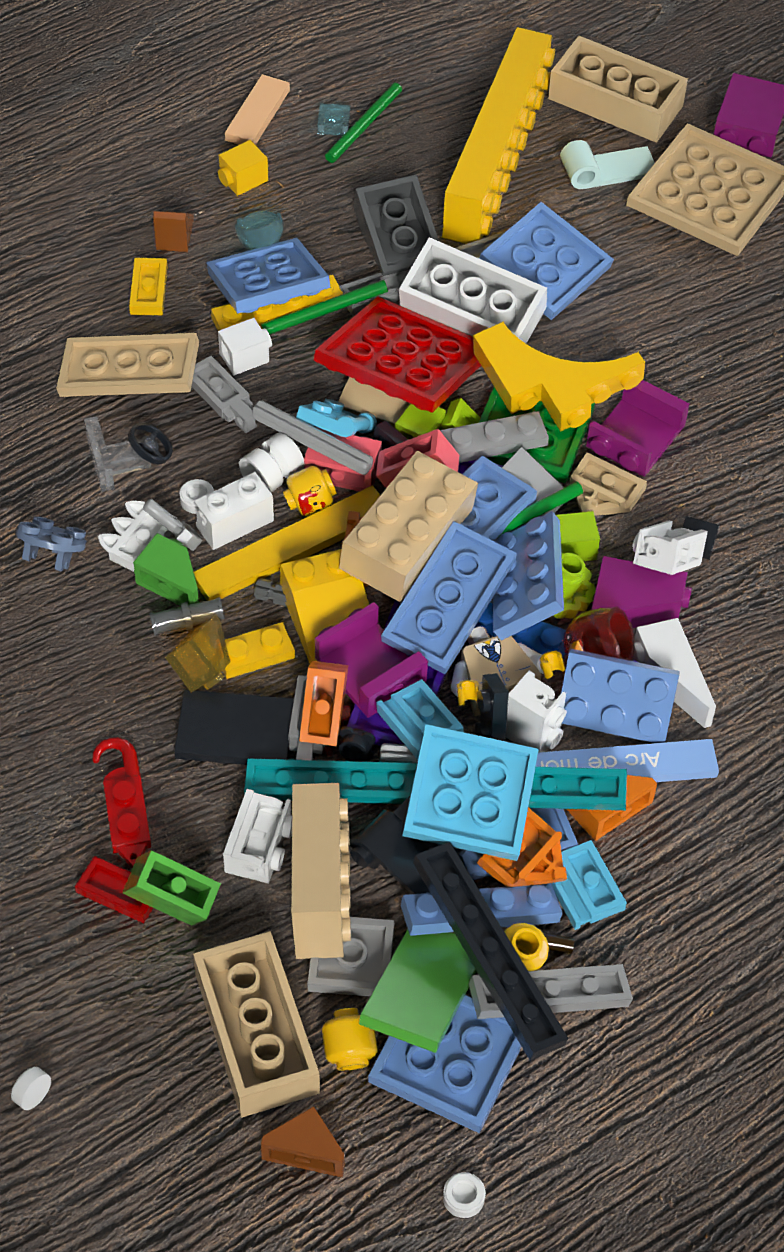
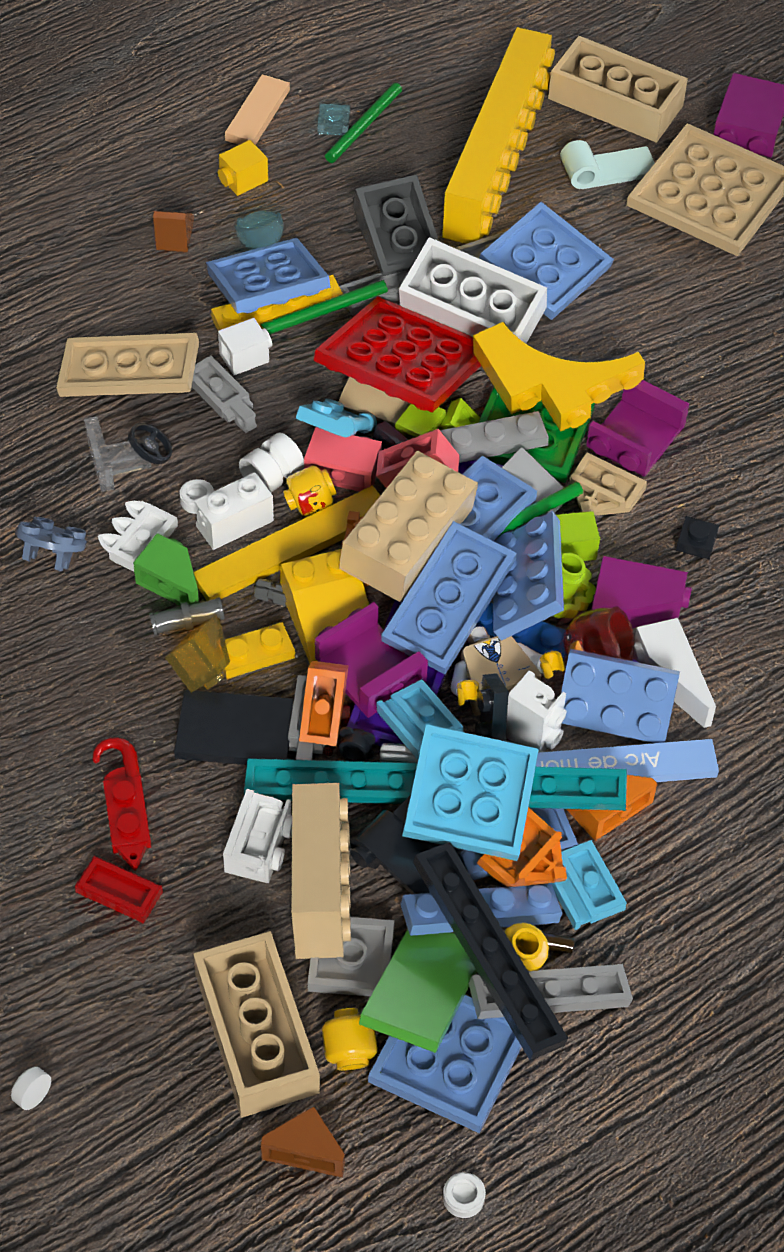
bright green brick [122,850,221,926] -> none
yellow plate [129,258,168,316] -> none
light grey bar [143,499,203,551] -> none
light grey axle [252,400,373,475] -> none
white hinge [633,520,708,575] -> none

